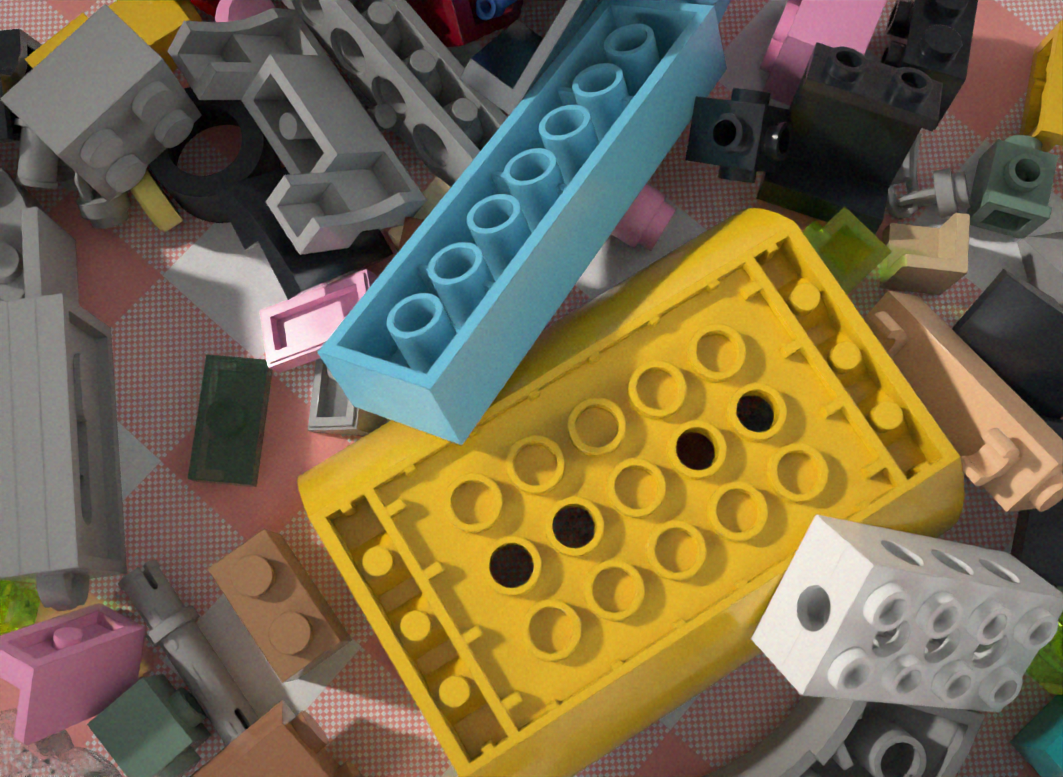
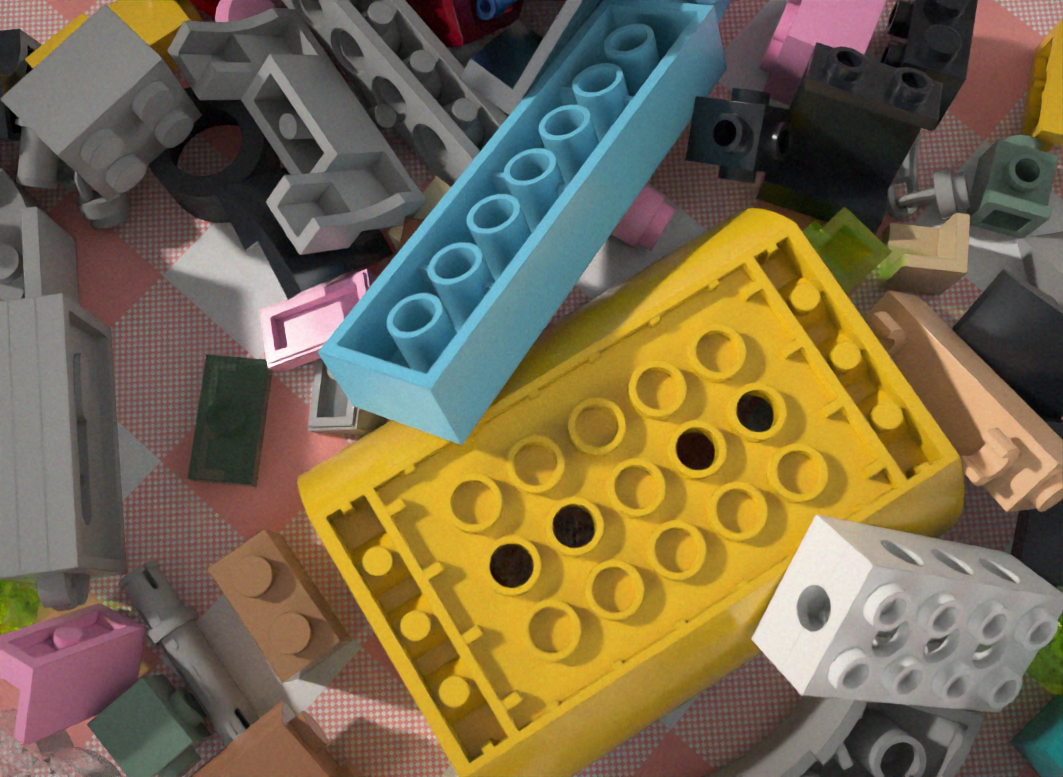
light yellow tile [130,168,184,232] -> none

